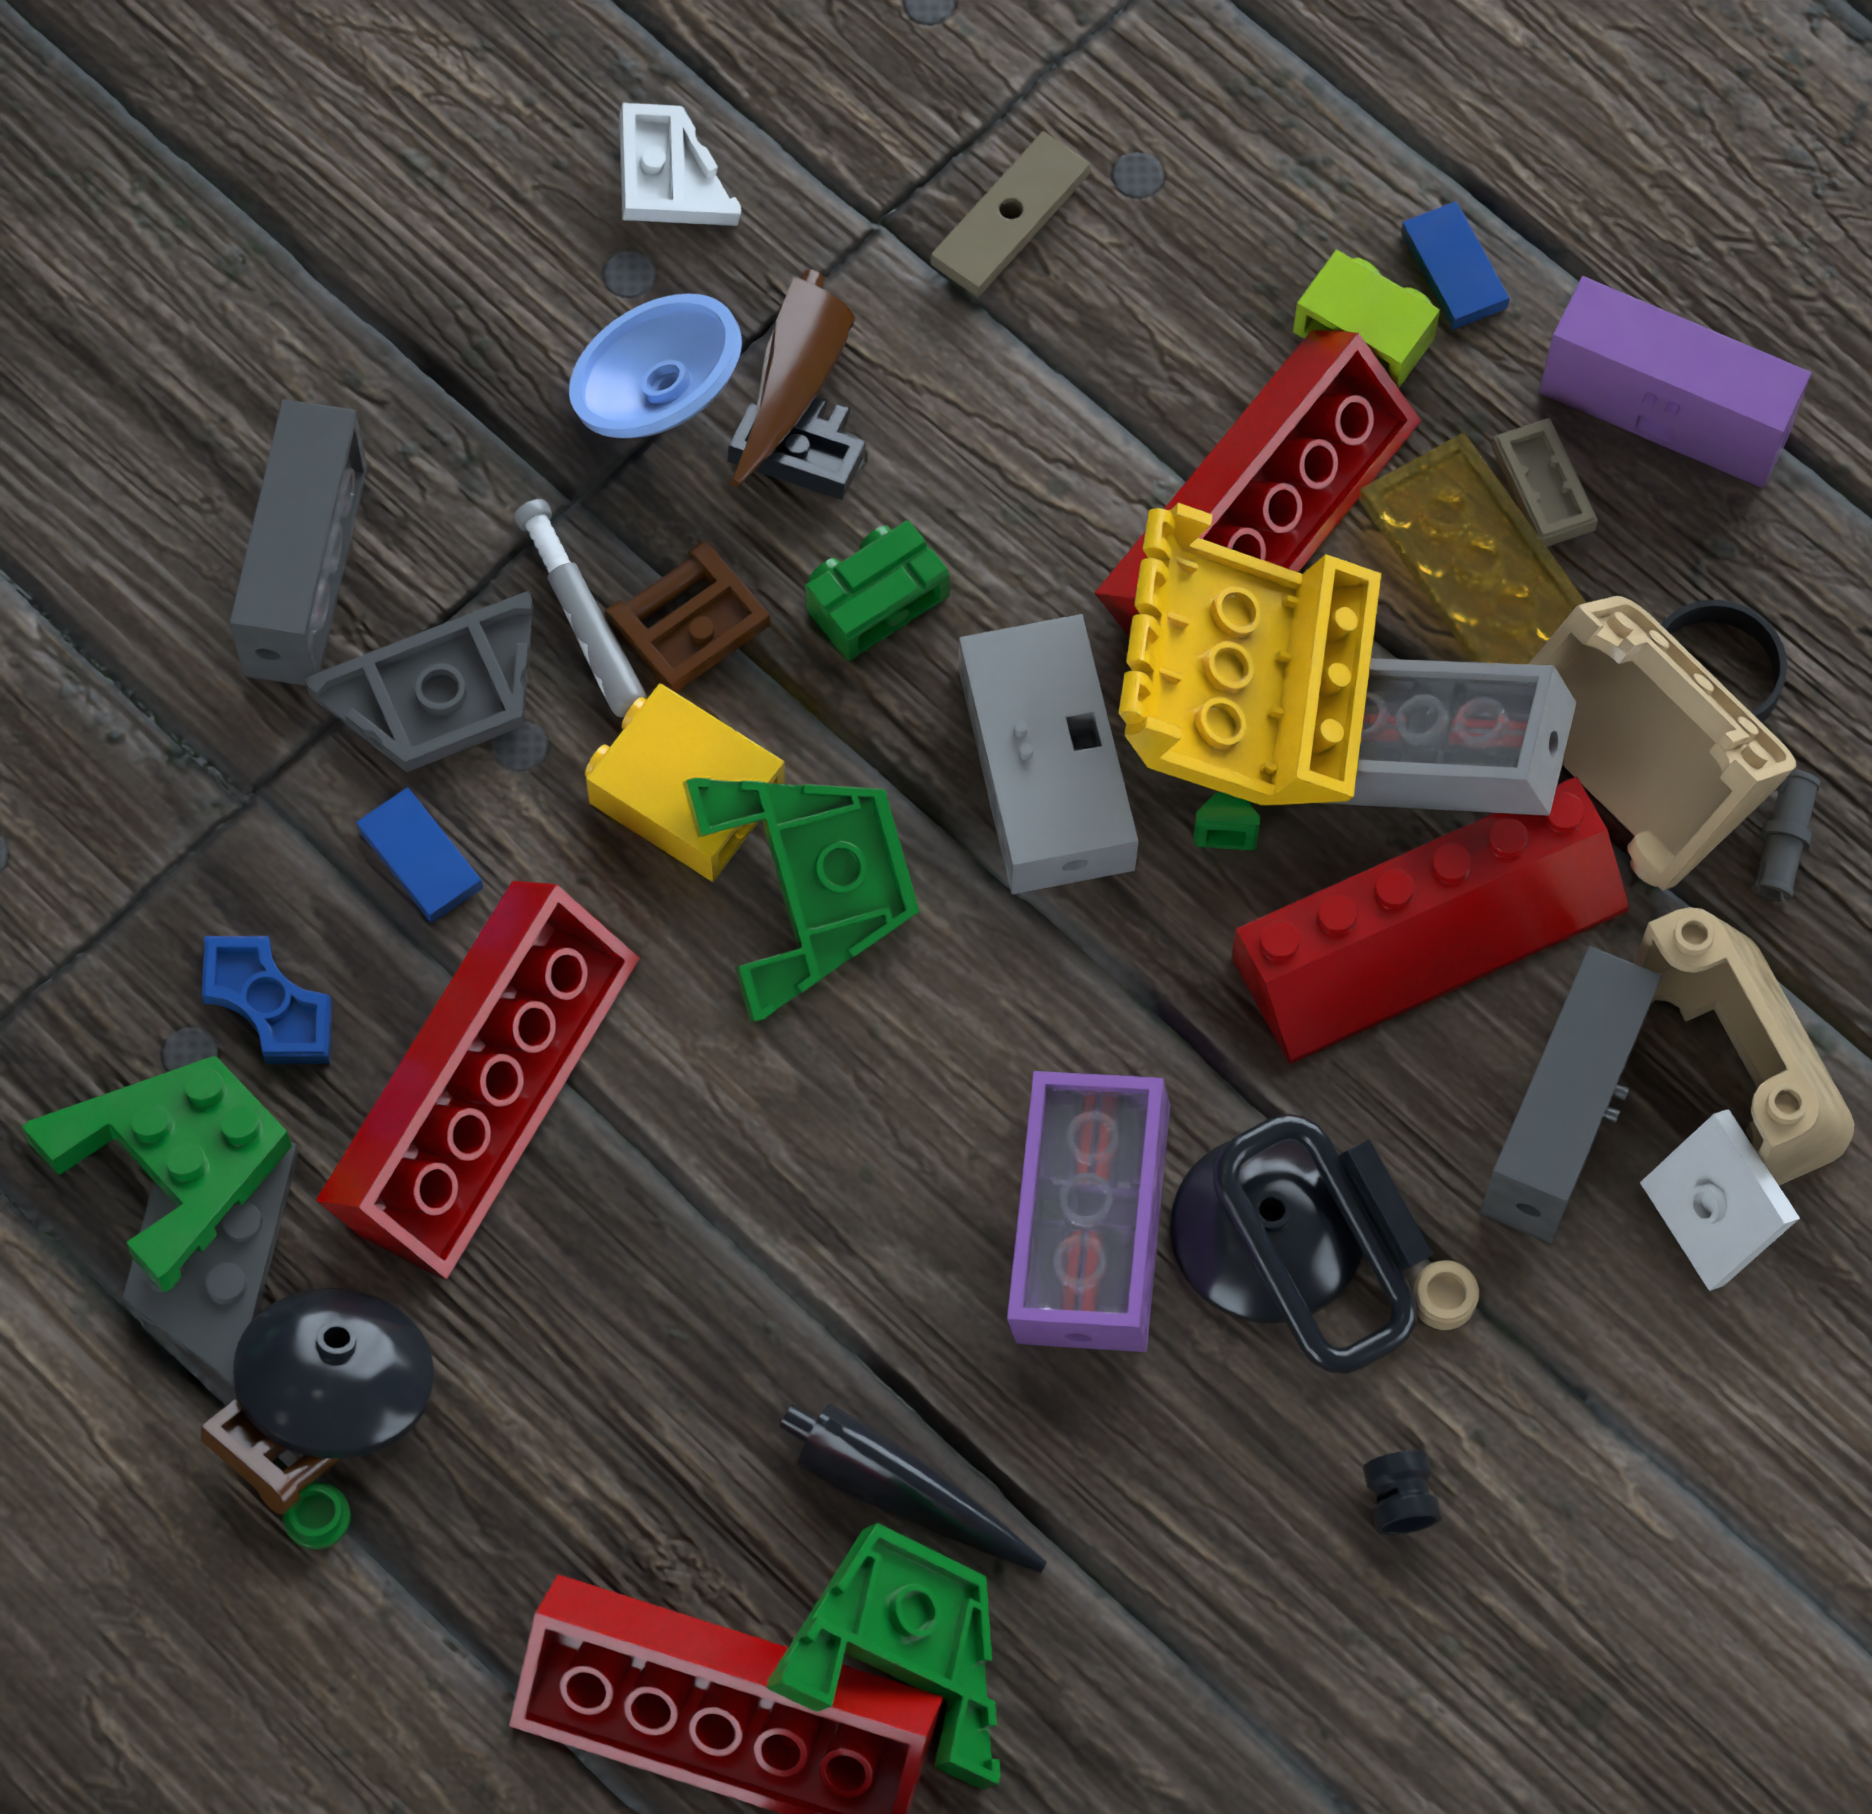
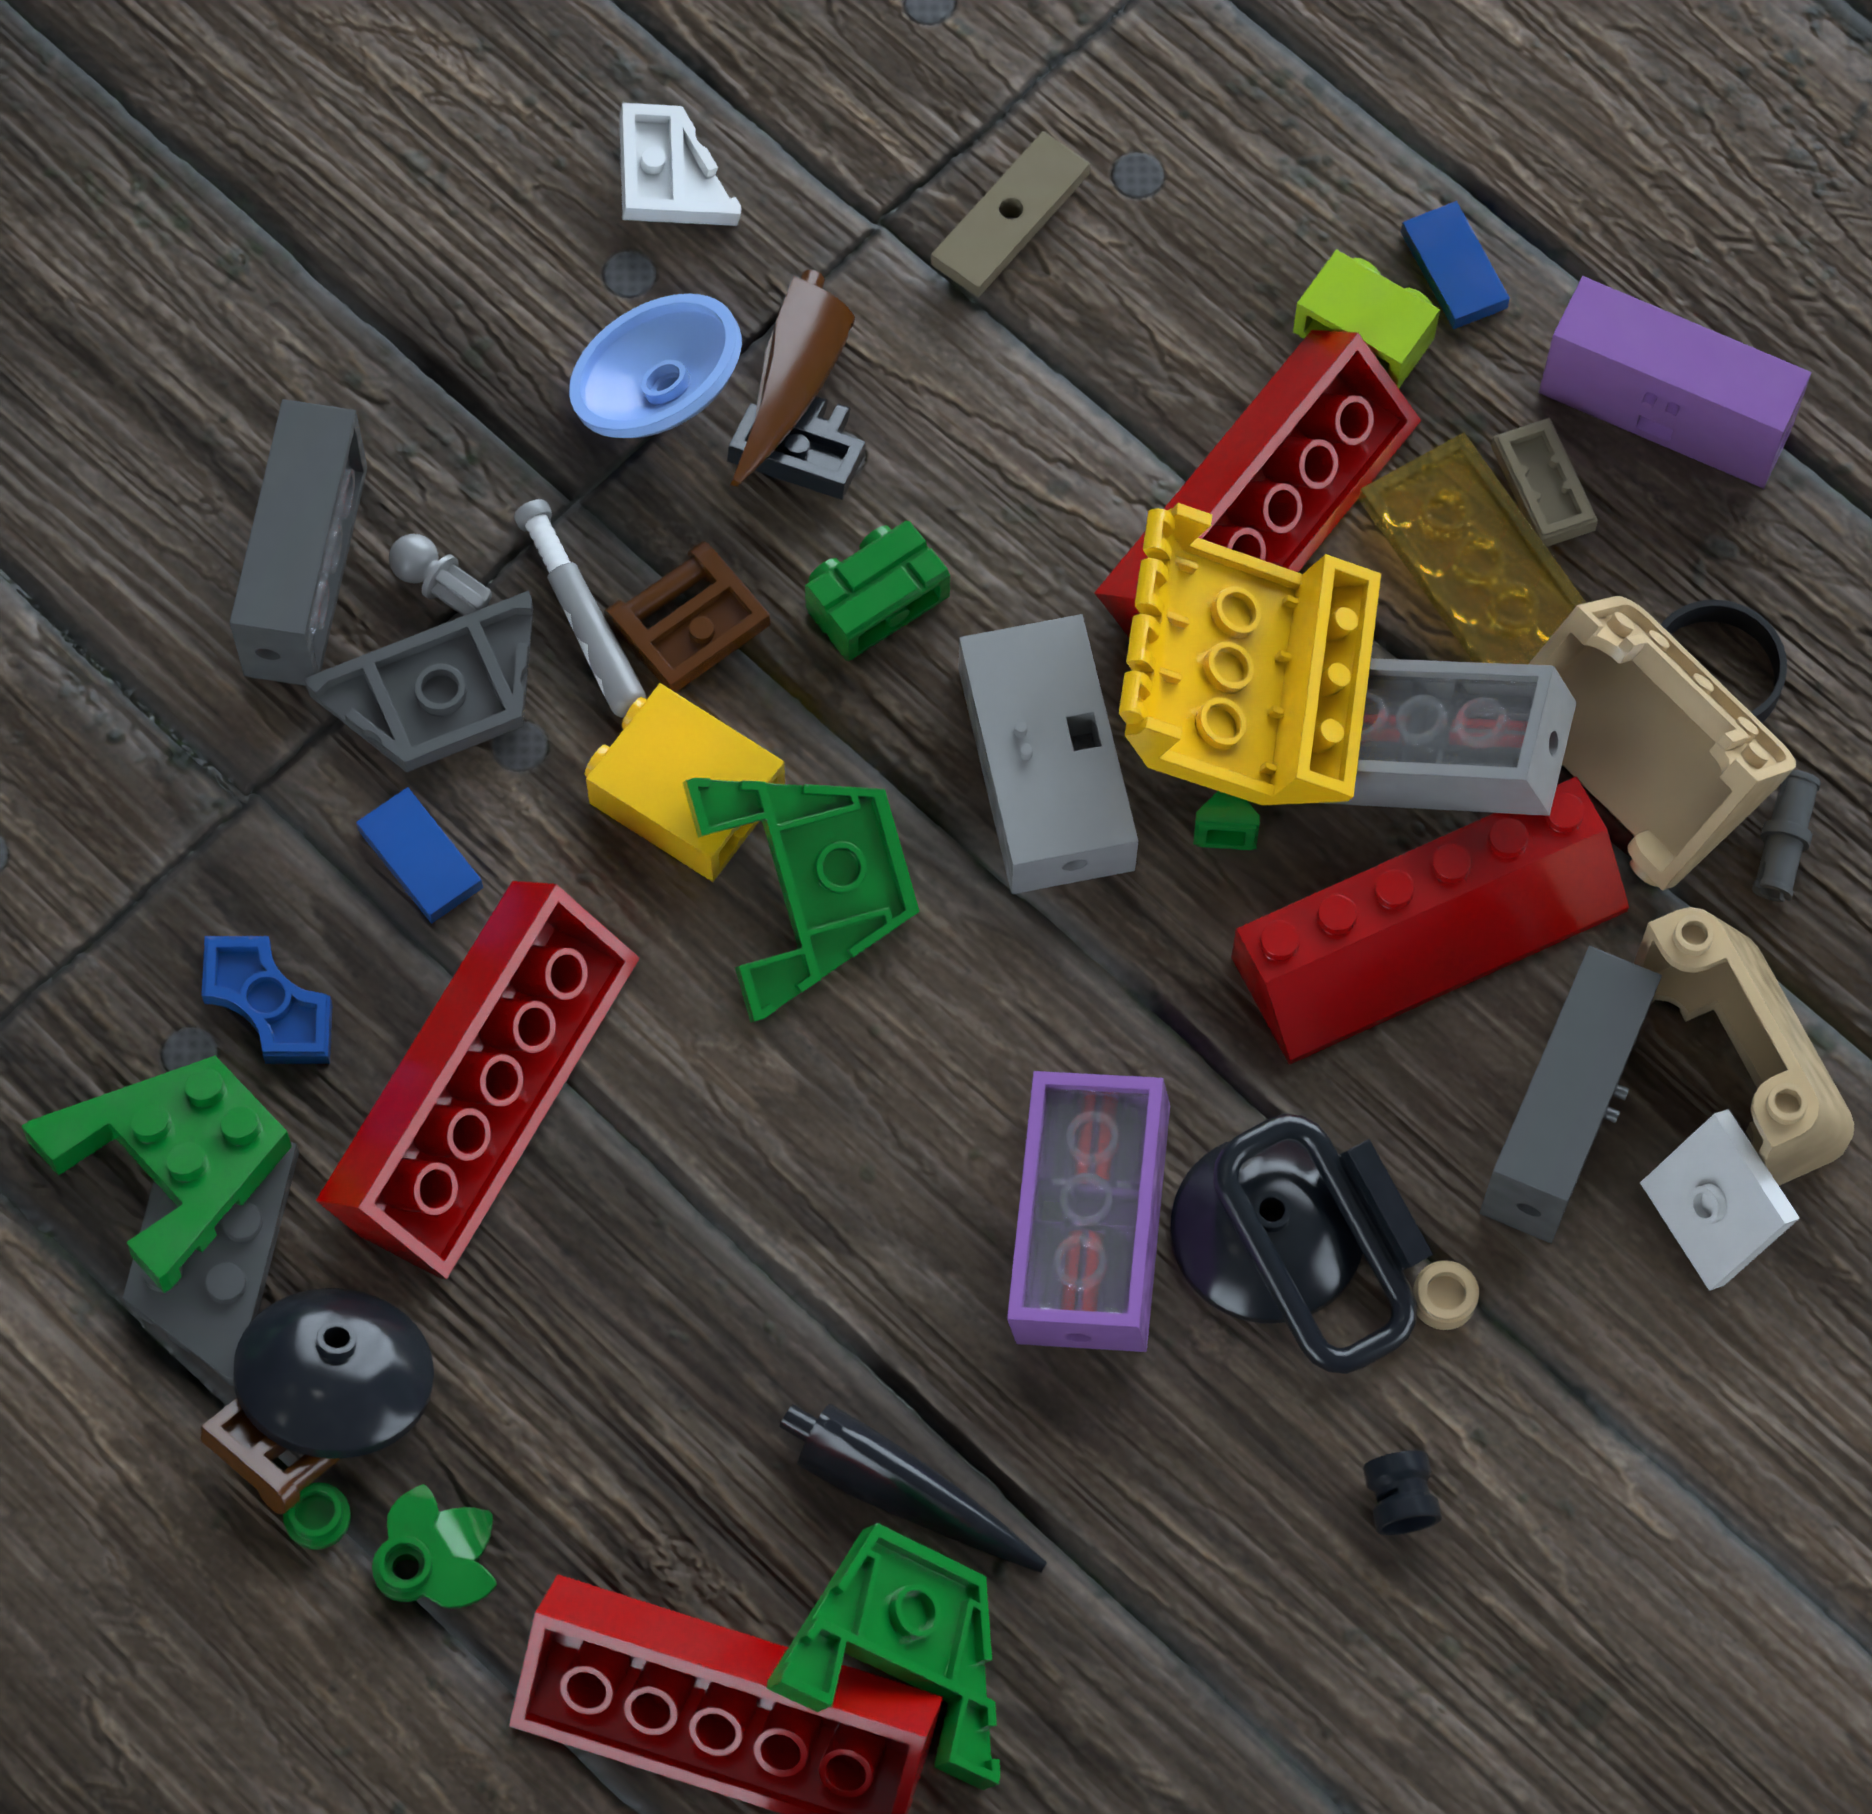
none -> green plate [372,1484,497,1609]
none -> light grey axle [389,534,492,616]

